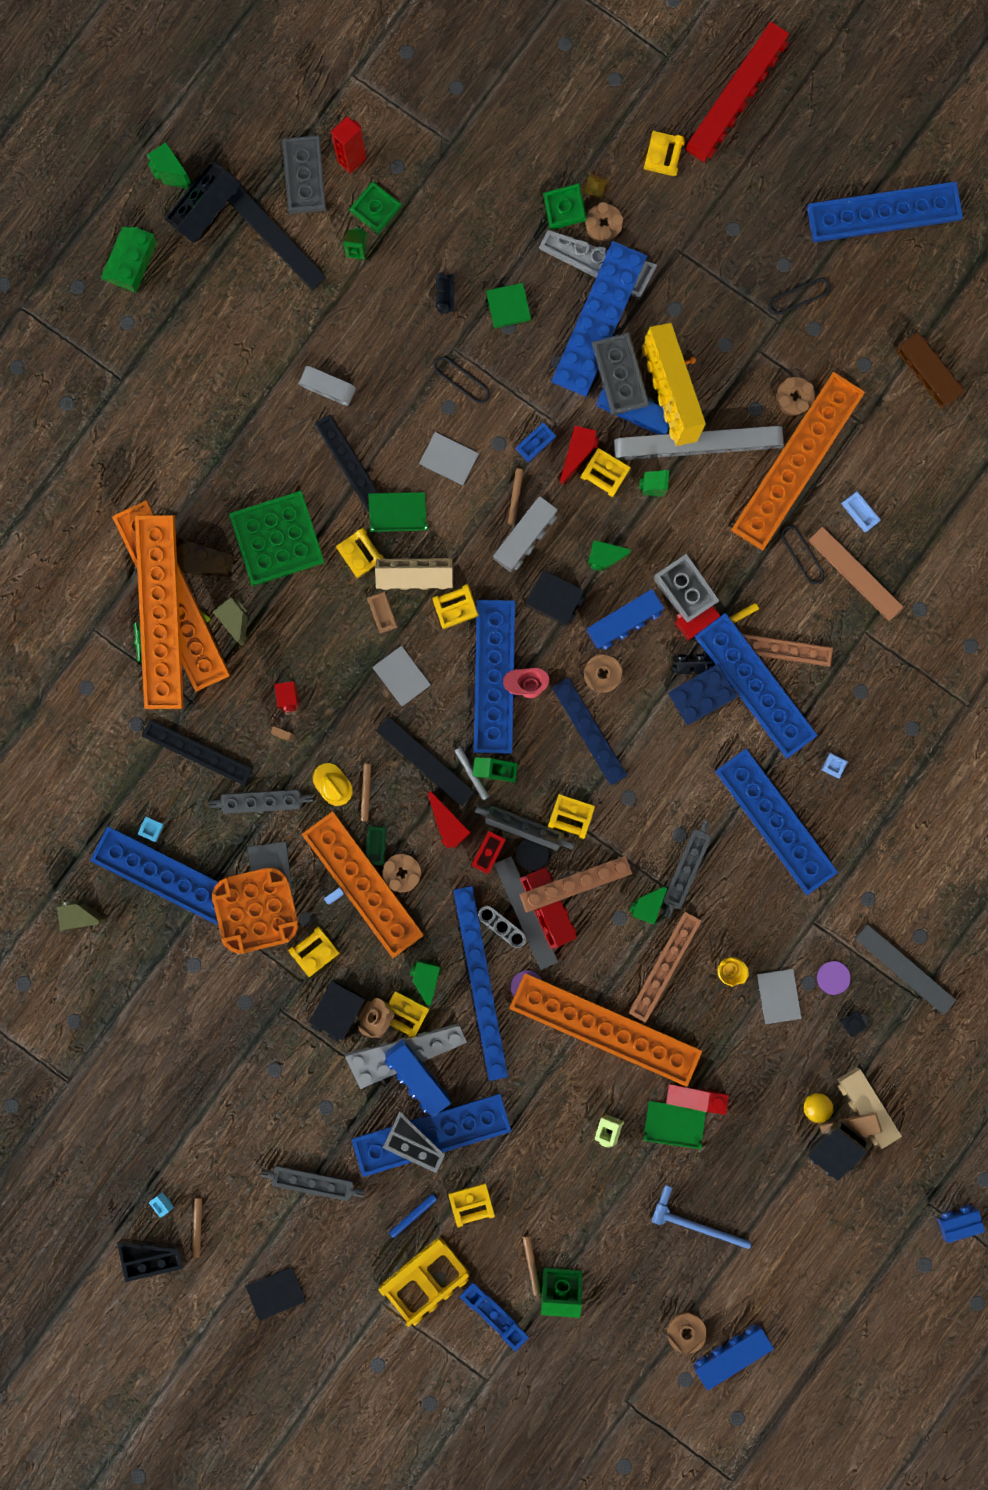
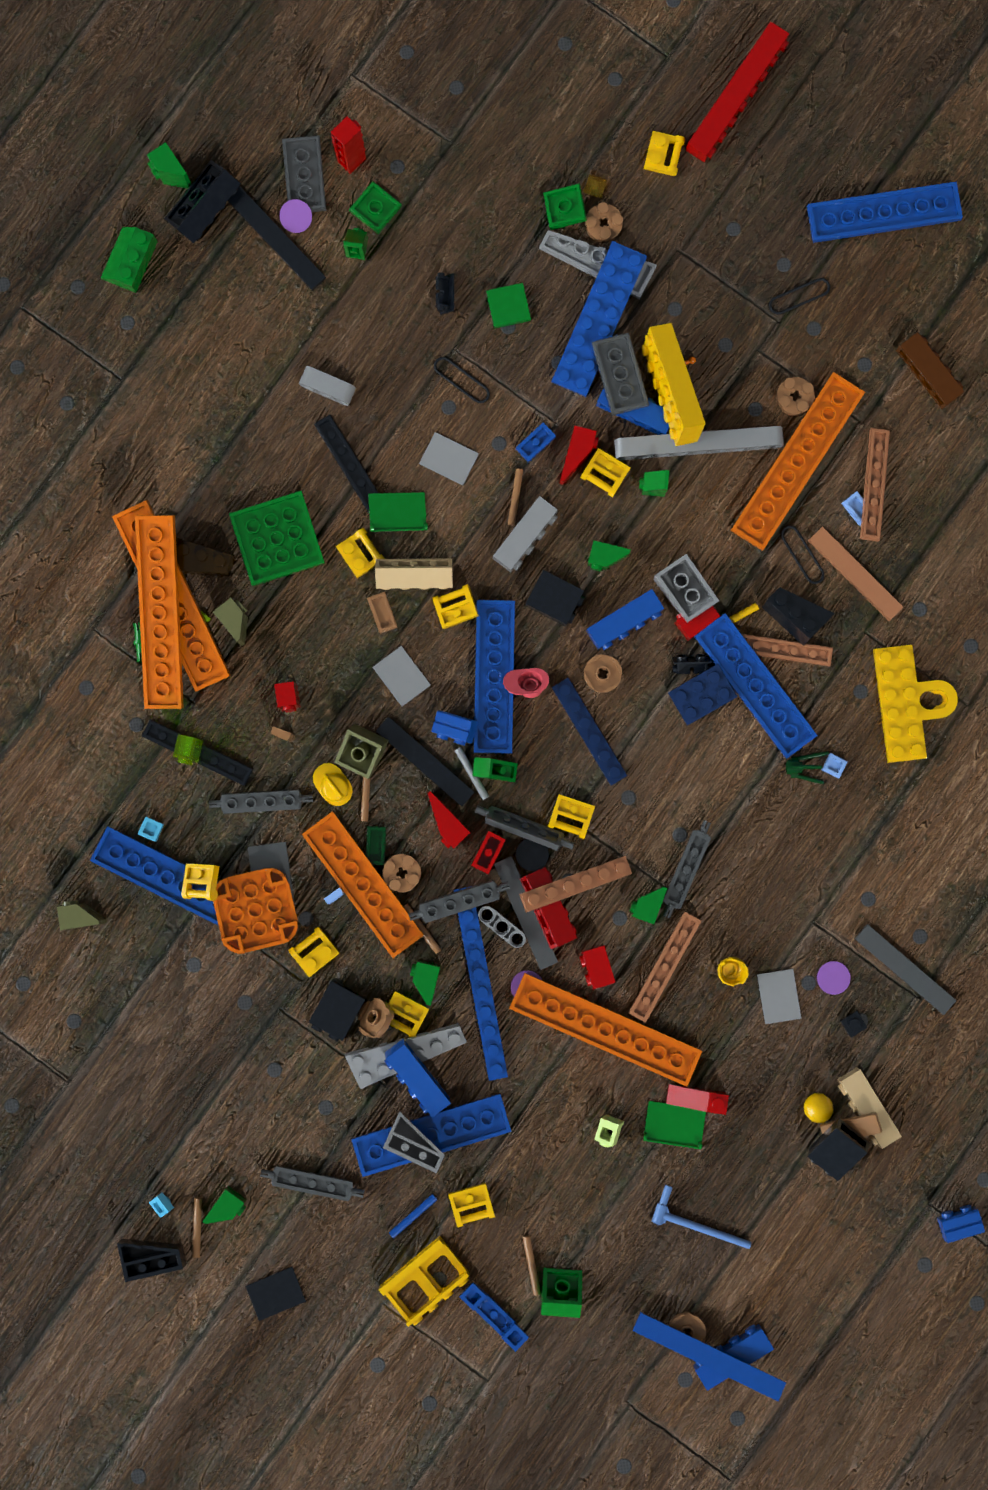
blue plate [714,749,838,895] -> none
none -> clear neon green brick [173,734,203,766]
none -> yellow plate [181,864,220,901]
none -> green slope [203,1186,247,1224]
none -> medium lavender piece [280,199,312,233]
none -> olive slope [334,724,389,779]
none -> medium nougat bar [403,903,442,954]
none -> dark grey plate [408,880,510,923]
none -> blue brick [431,710,478,746]
none -> red brick [579,945,616,990]
none -> blue tile [633,1312,786,1402]
none -> black wedge [762,587,835,646]
none -> dark green plant [786,751,830,784]
none -> nougat tile [860,428,890,542]
none -> yellow plate [873,645,958,763]

